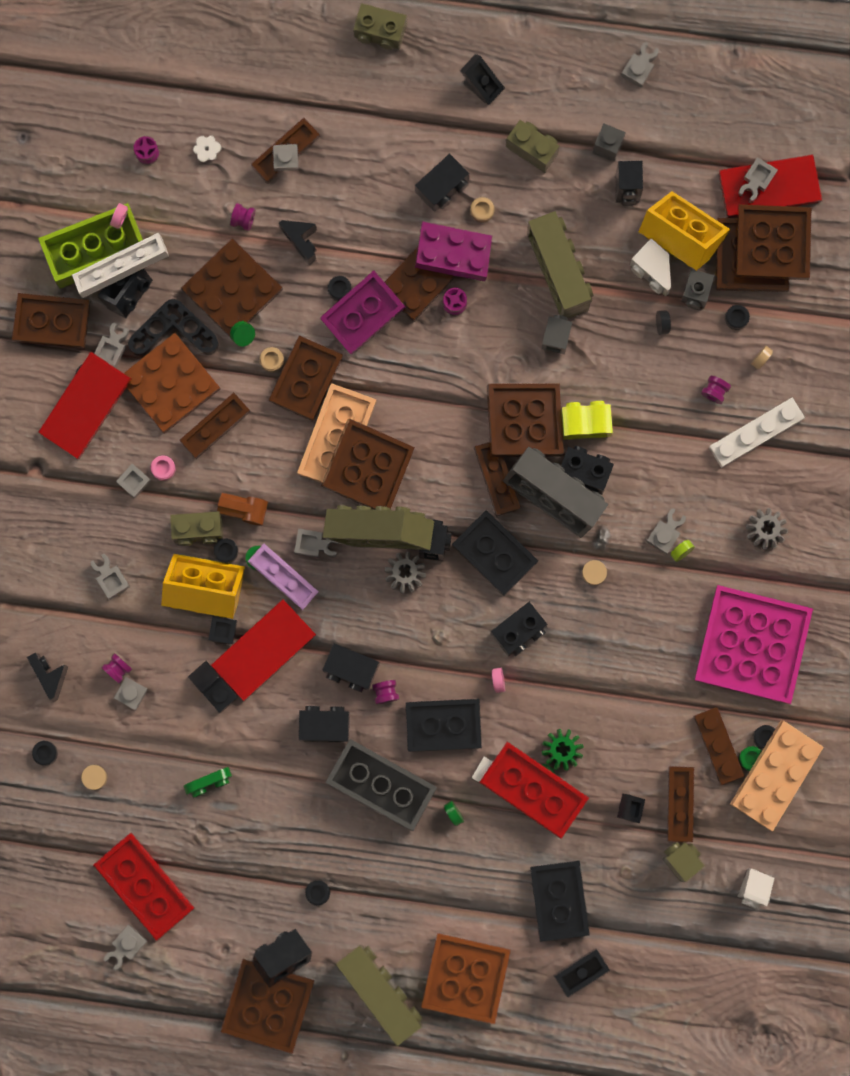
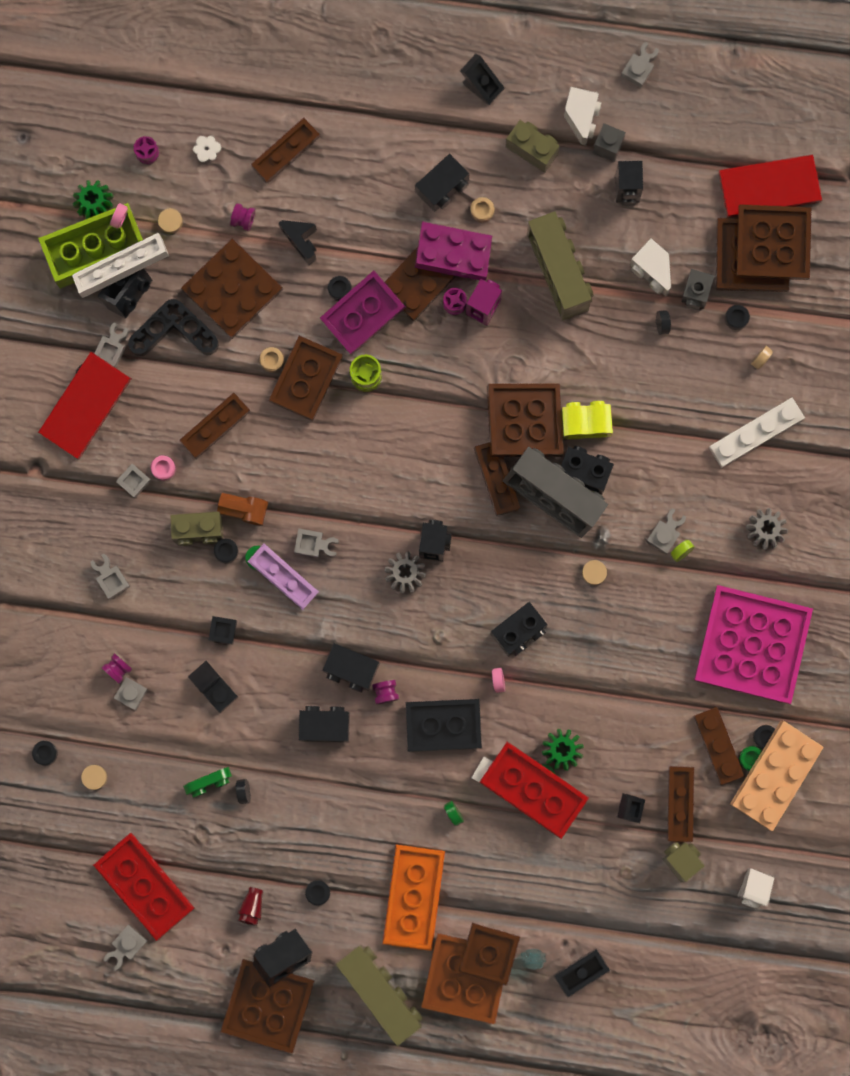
reddish brown plate [12,293,91,349] -> none
black slope [27,652,68,702] -> none
dark orange plate [124,333,220,434] -> none
yellow slope [161,554,245,619] -> none
red tile [211,599,316,702] -> none
green tile [230,321,255,347] -> none
light grey plate [273,144,298,171] -> none
light nougat plate [297,383,377,483] -> none
reddish brown plate [321,419,415,510] -> none
olive brick [323,505,434,550] -> none
dark grey brick [325,739,437,831] -> none
olive brick [353,3,407,50] -> none
black plate [452,510,538,596] -> none
black plate [530,860,590,942] -> none
dark grey brick [541,315,572,355] -> none
yellow slope [638,191,730,271] -> none
magenta wheel [701,375,731,404] -> none
light grey plate [738,157,777,203] -> none
none -> green gear [73,180,113,219]
none -> tan tile [158,208,183,234]
none -> black tile [236,779,251,804]
none -> dark red cone [237,887,263,926]
none -> lime wheel [350,354,382,392]
none -> orange tile [383,845,445,951]
none -> reddish brown plate [458,923,520,986]
none -> magenta brick [466,279,502,326]
none -> clear light blue plate [521,949,546,969]
none -> white slope [564,87,602,145]

